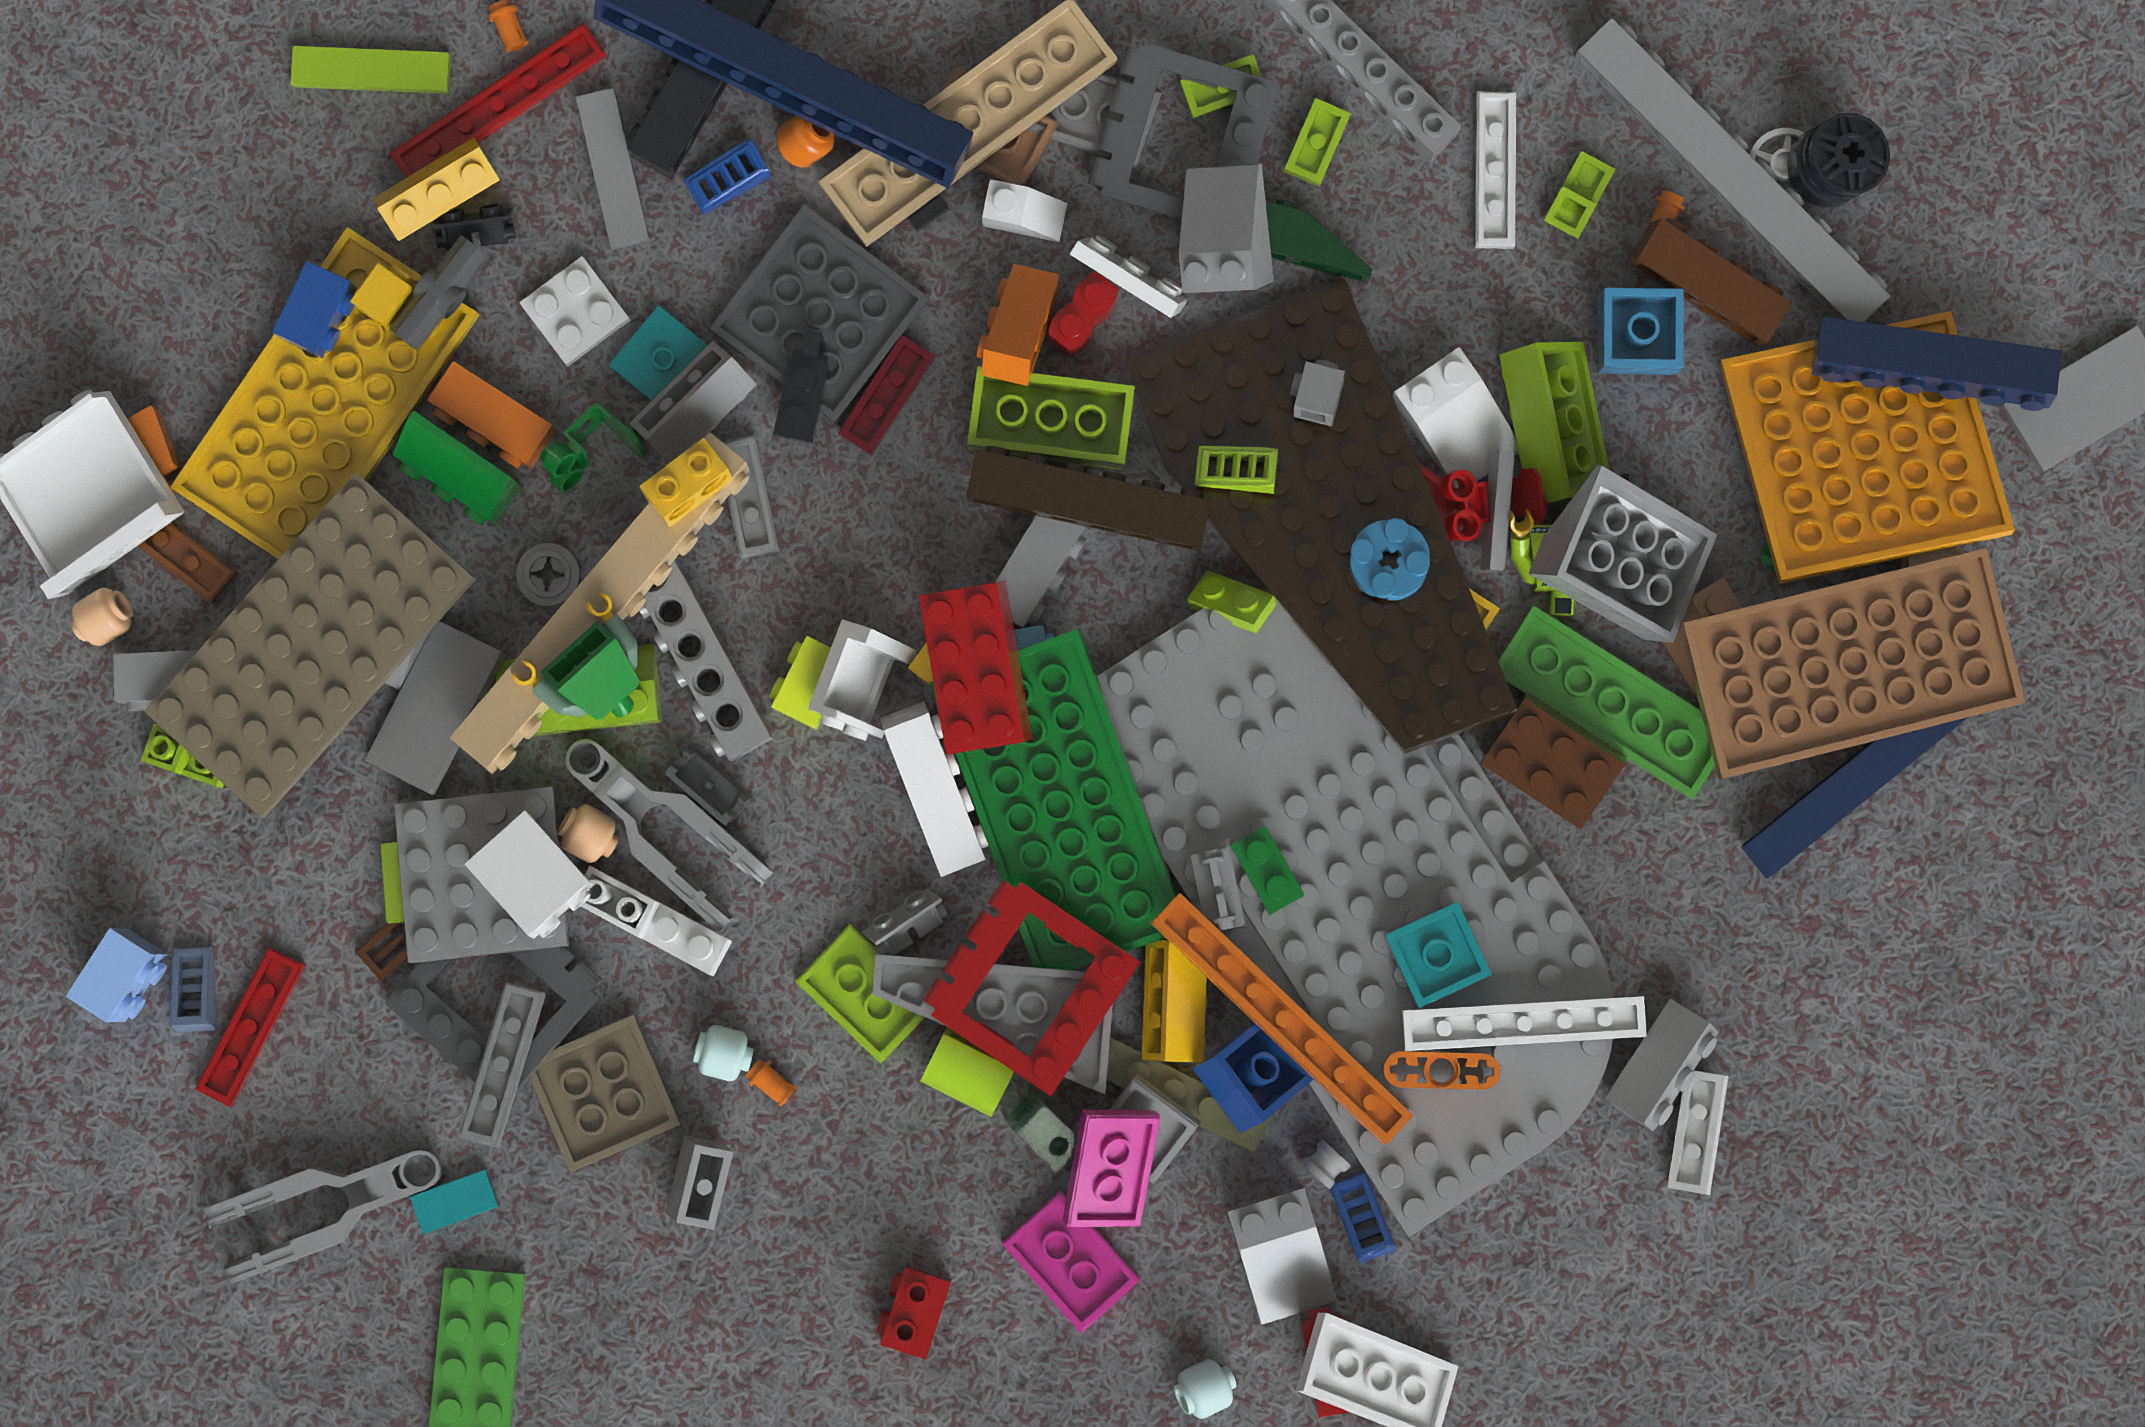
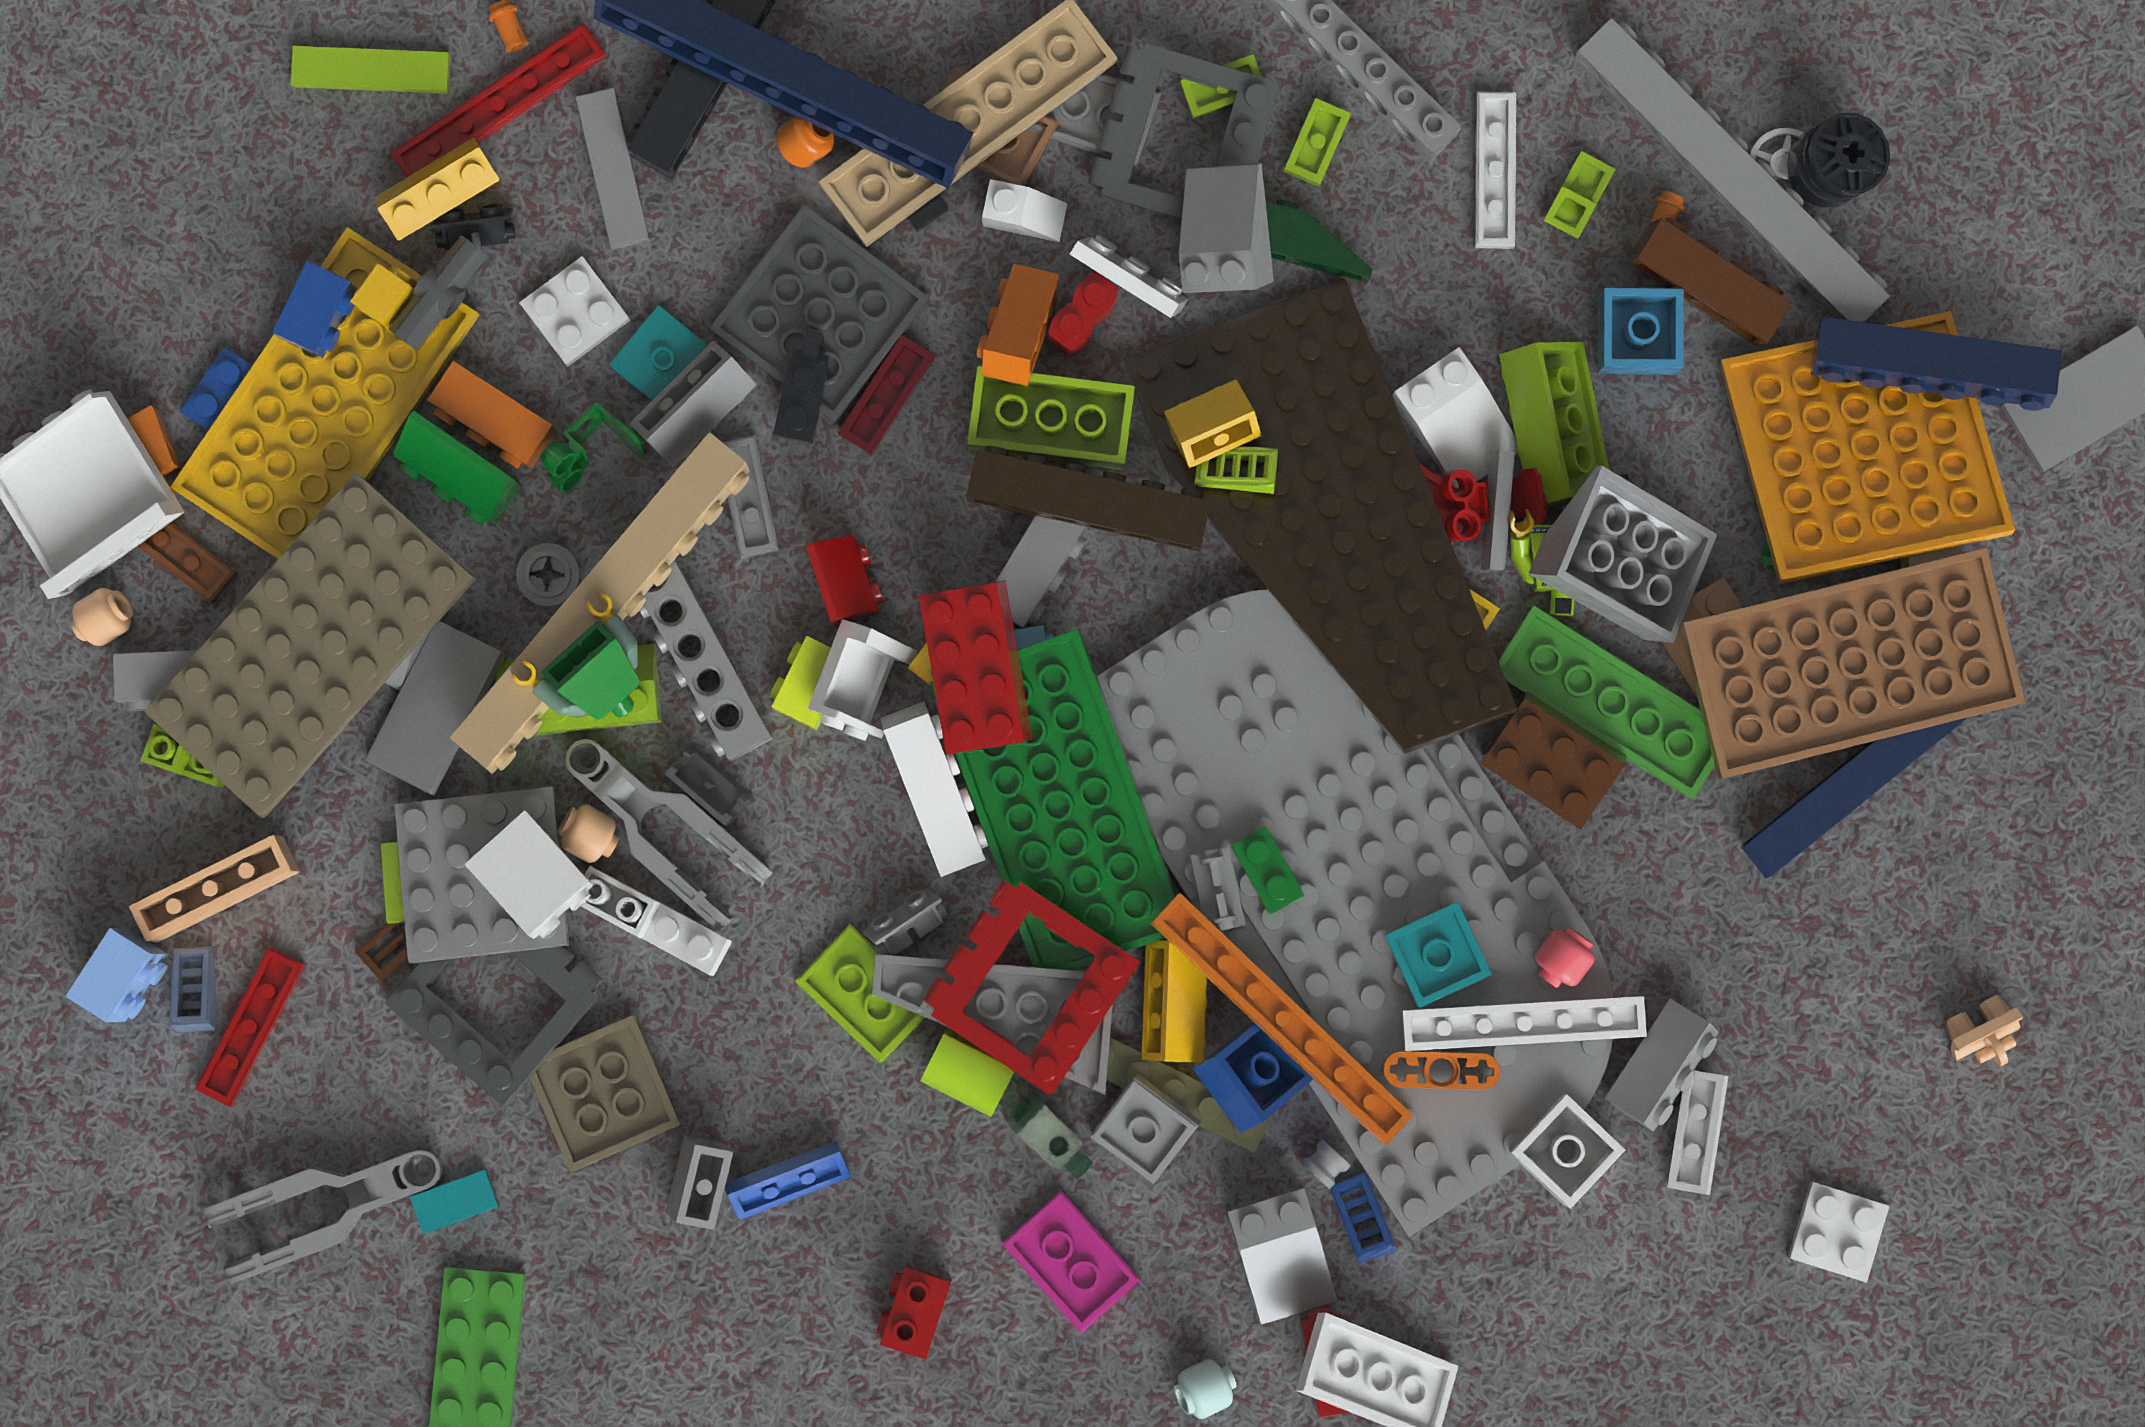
light grey tile [458,982,546,1149] -> none
yellow brick [639,437,733,528] -> none
blue slope [684,138,771,215] -> none
light aqua head [693,1025,754,1081] -> none
orange pin [744,1058,797,1107] -> none
dark pink tile [1062,1110,1161,1227] -> none
lime plate [1187,570,1277,634] -> none
light grey brick [1290,360,1345,426] -> none
dark azure plate [1350,518,1430,600] -> none
none -> light nougat brick [129,835,300,943]
none -> blue plate [180,347,252,430]
none -> blue plate [725,1141,851,1220]
none -> red slope [805,535,884,628]
none -> yellow brick [1164,379,1262,468]
none -> white brick [1510,1094,1625,1209]
none -> coral head [1535,926,1595,988]
none -> white plate [1788,1181,1889,1283]
none -> light nougat hips [1946,995,2023,1067]

